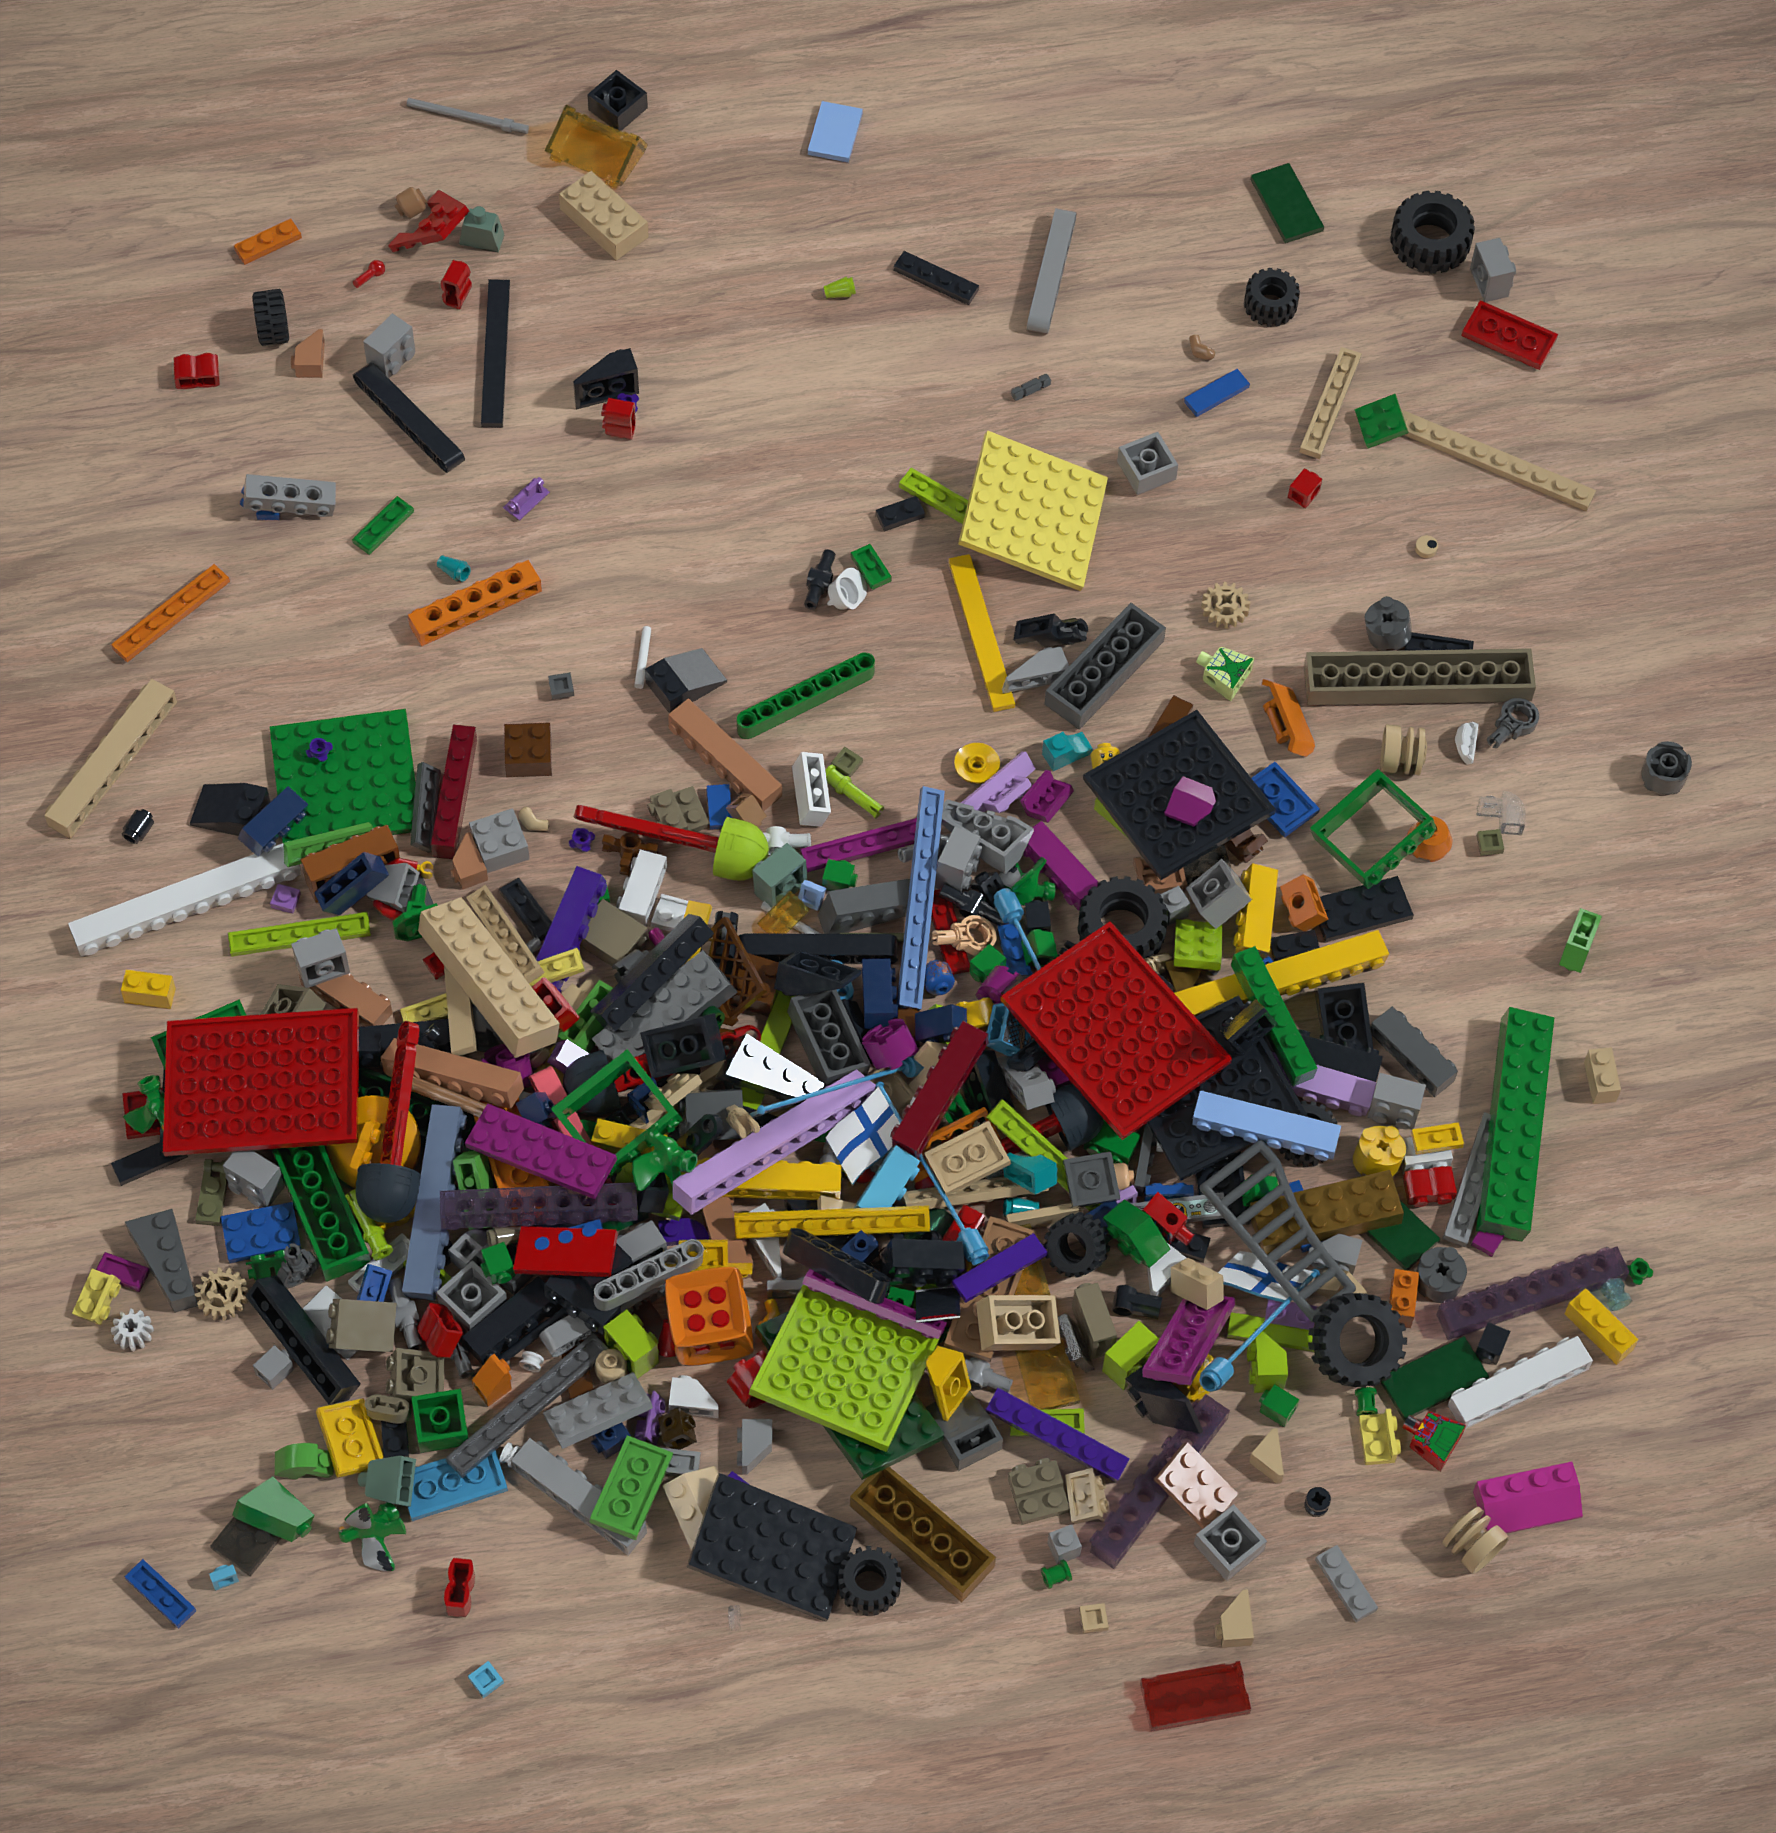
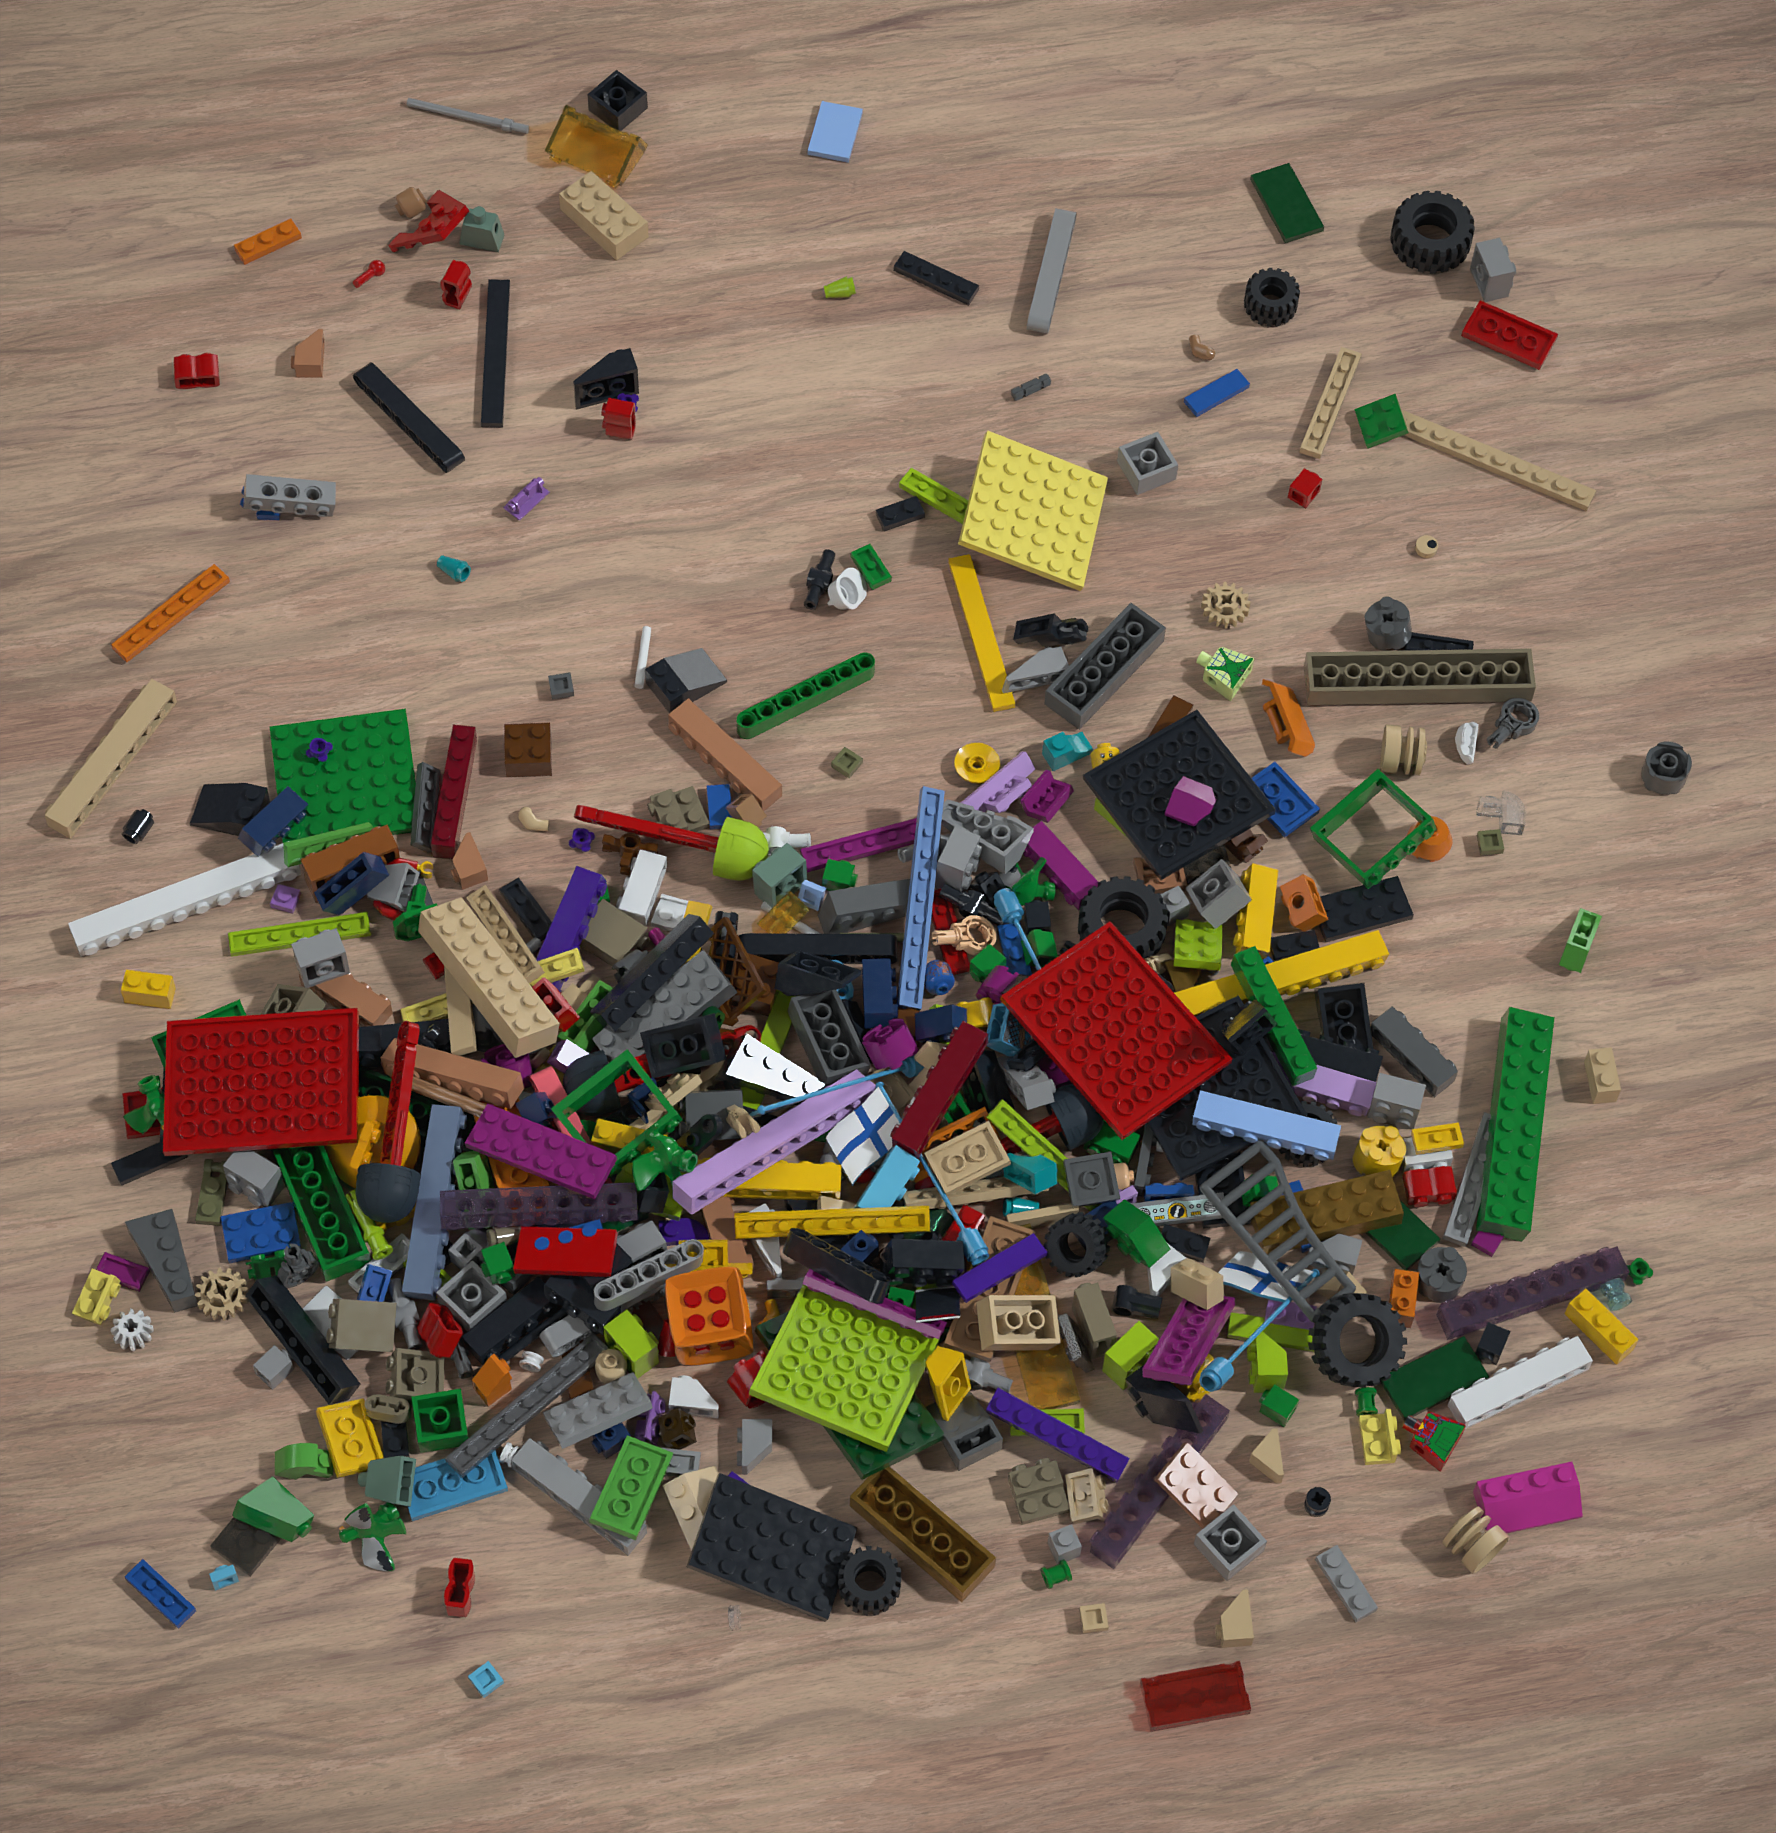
black tyre [252,289,290,346] -> none
green tile [352,496,414,555] -> none
light grey brick [363,313,416,378] -> none
orange brick [408,560,542,647] -> none
light grey brick [469,808,529,873] -> none
white brick [792,752,831,827] -> none
lime pin [825,764,884,818] -> none
red torso [1143,1192,1195,1245] -> none

